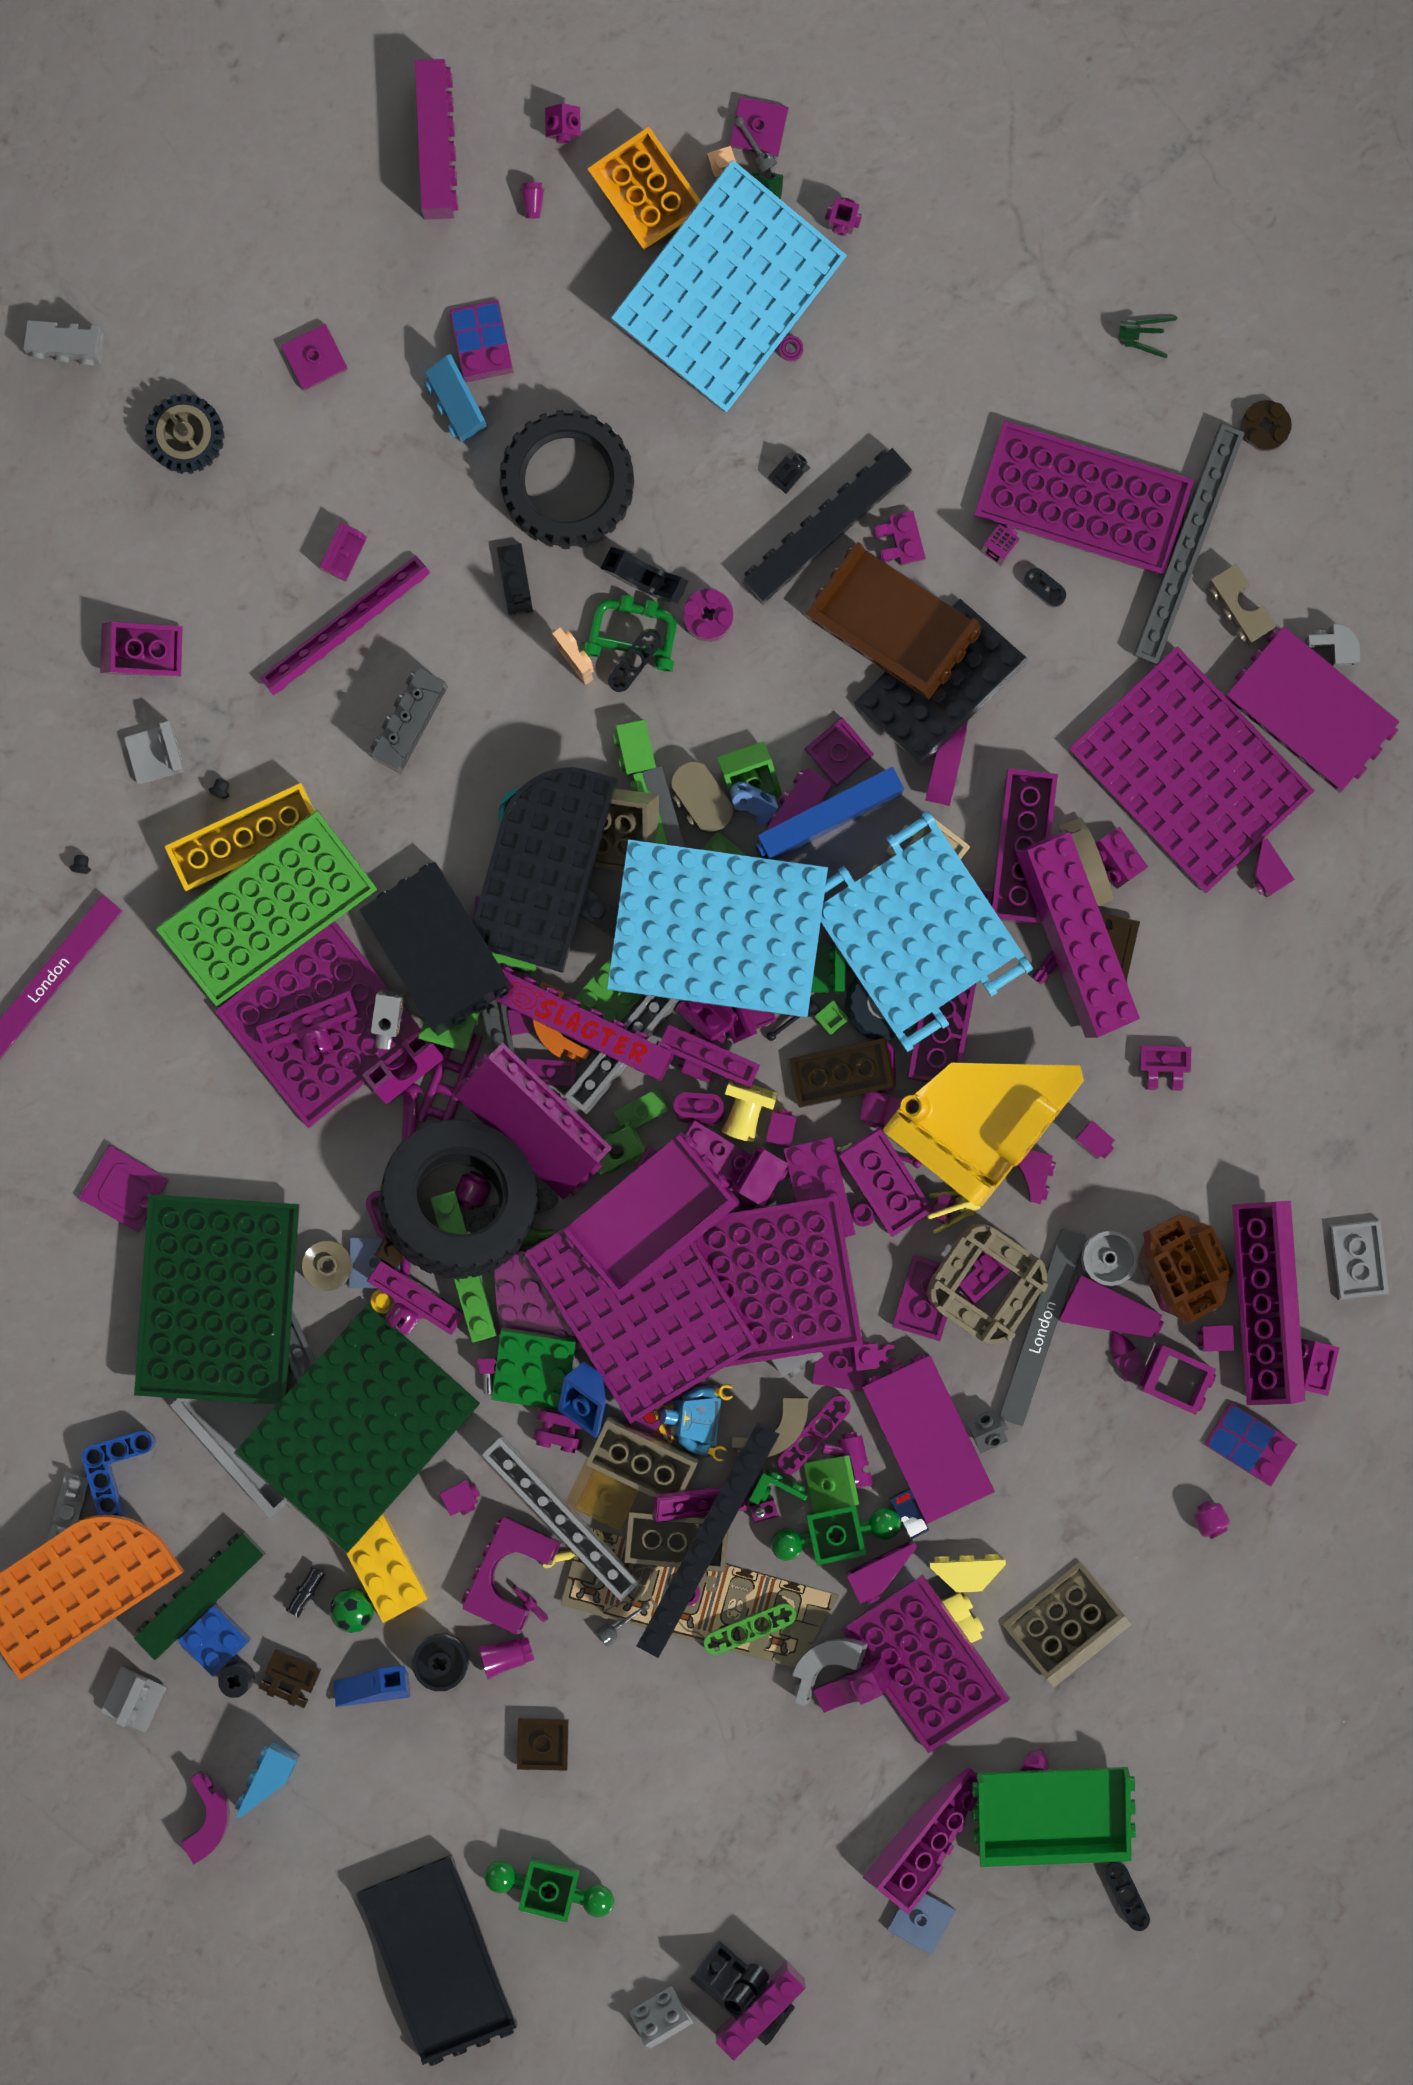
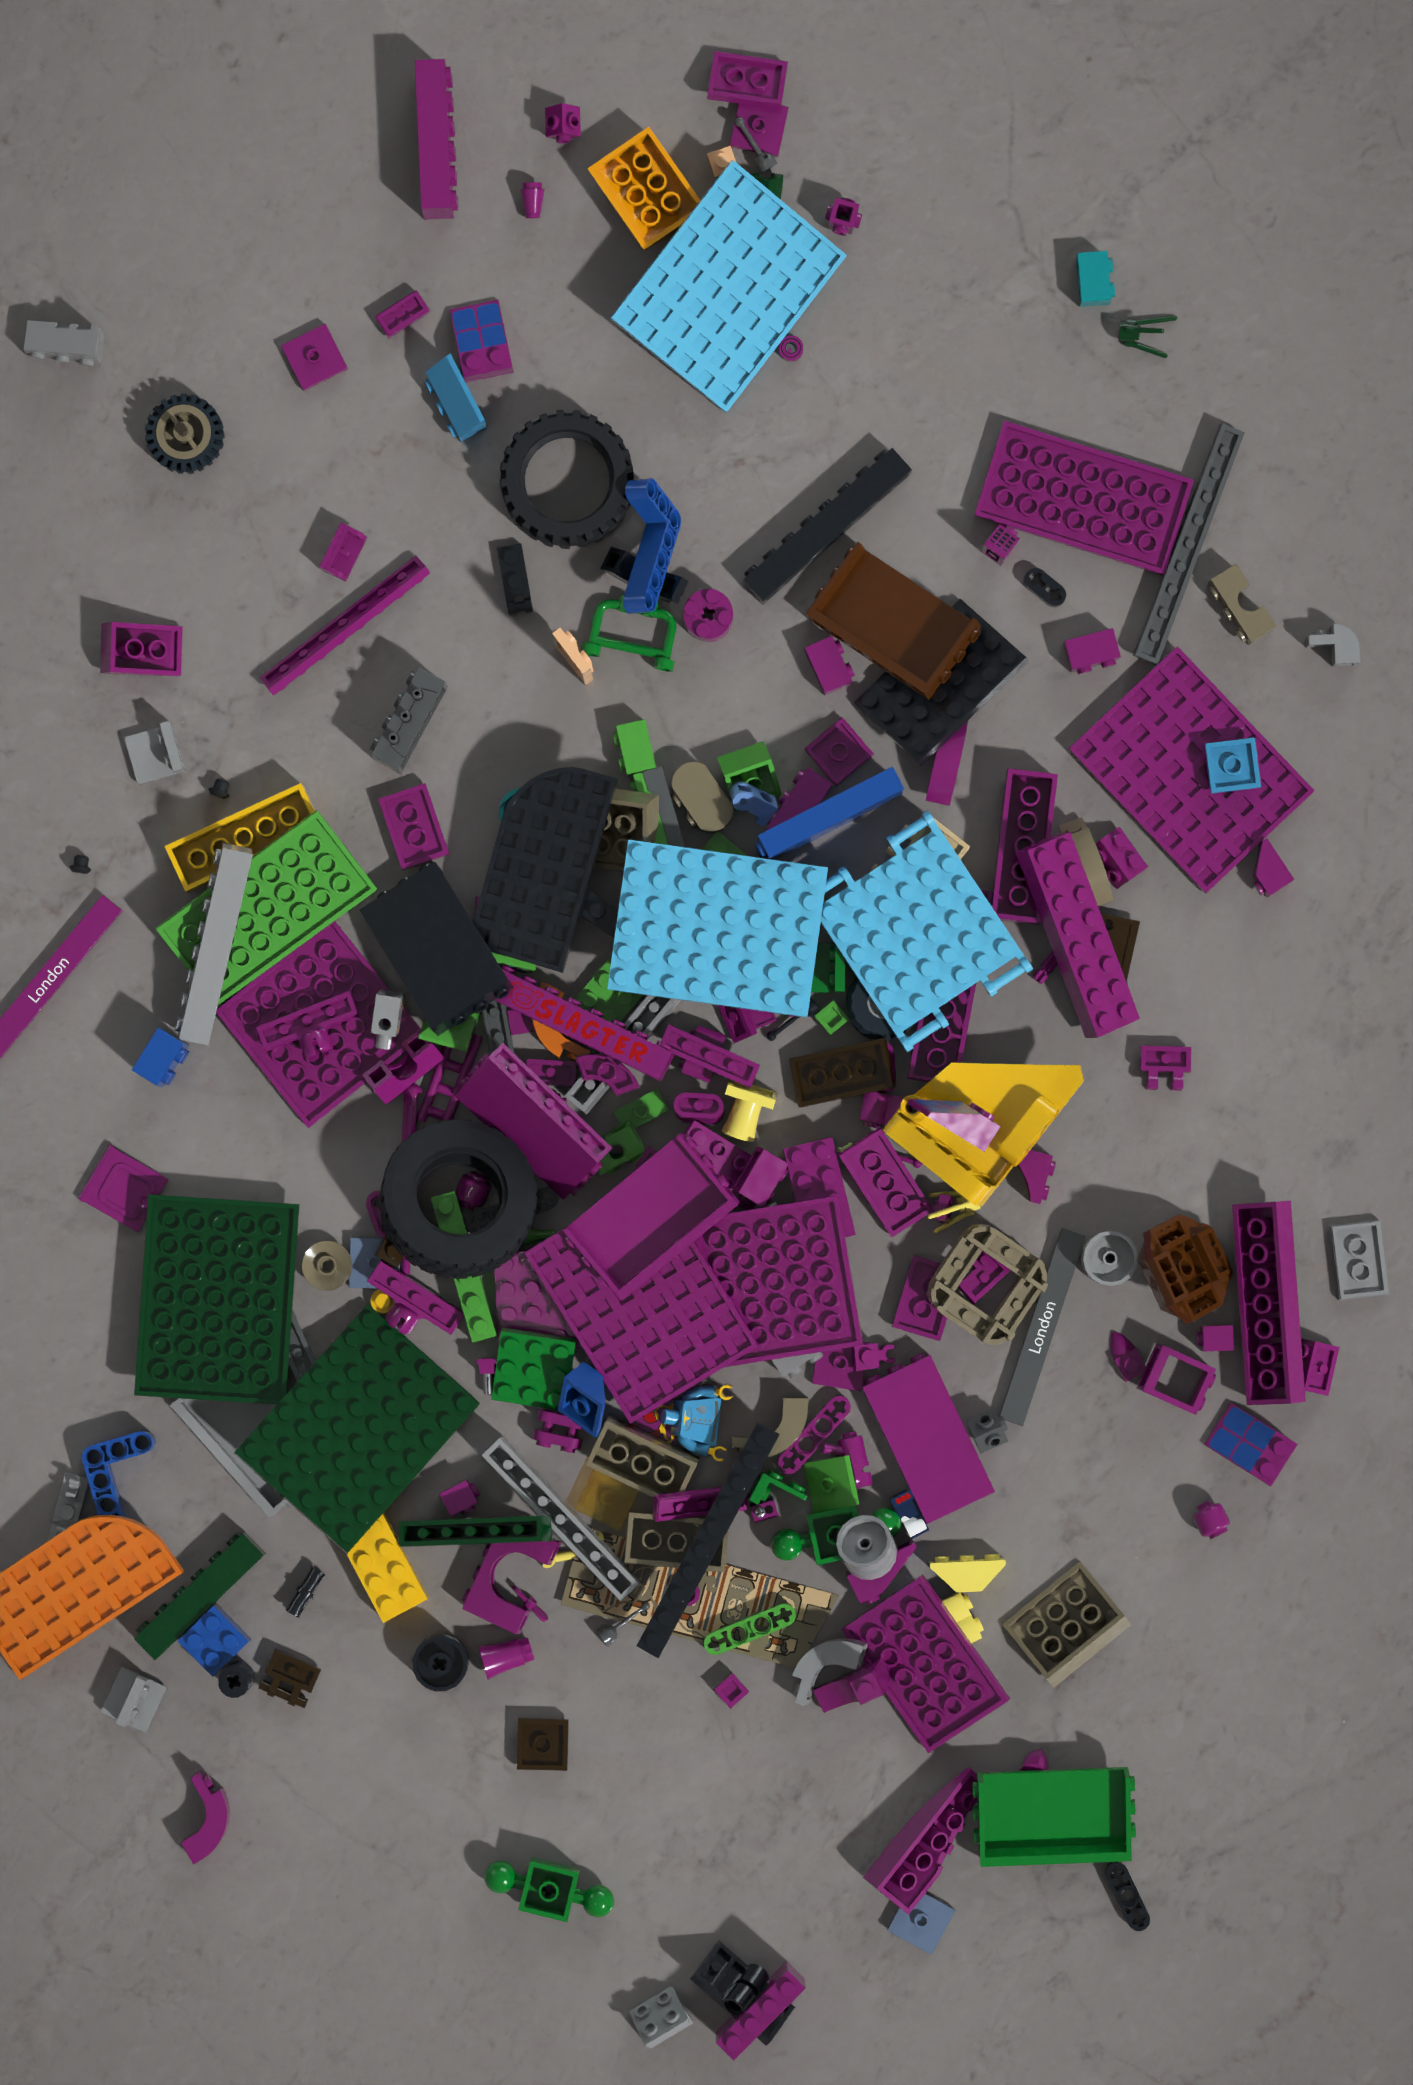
dark azure slope [234,1742,300,1818] -> none
green piece [329,1588,374,1633] -> none
blue slope [334,1665,410,1707] -> none
black panel [357,1854,518,2066] -> none
black beam [608,629,661,692] -> none
magenta bracket [676,1001,736,1043] -> none
magenta brick [765,1108,797,1147] -> none
black bracket [768,451,810,494] -> none
magenta plate [851,1202,876,1227] -> none
magenta plate [873,511,926,566] -> none
magenta slope [1058,1275,1164,1338] -> none
magenta brick [1074,1120,1115,1159] -> none
magenta panel [1225,626,1400,793] -> none
dark brown plate [1241,400,1292,451] -> none
none -> blue brick [132,1028,190,1087]
none -> light grey brick [175,842,253,1045]
none -> magenta plate [375,290,430,339]
none -> magenta plate [378,783,450,870]
none -> dark green brick [398,1516,552,1547]
none -> magenta tile [576,1054,640,1096]
none -> blue beam [623,478,681,614]
none -> magenta plate [707,51,788,110]
none -> magenta plate [714,1672,749,1709]
none -> magenta brick [804,636,855,696]
none -> light grey wheel [836,1515,897,1580]
none -> slope [907,1099,1001,1152]
none -> magenta brick [1063,628,1121,675]
none -> teal brick [1076,251,1115,307]
none -> dark azure plate [1204,738,1261,794]

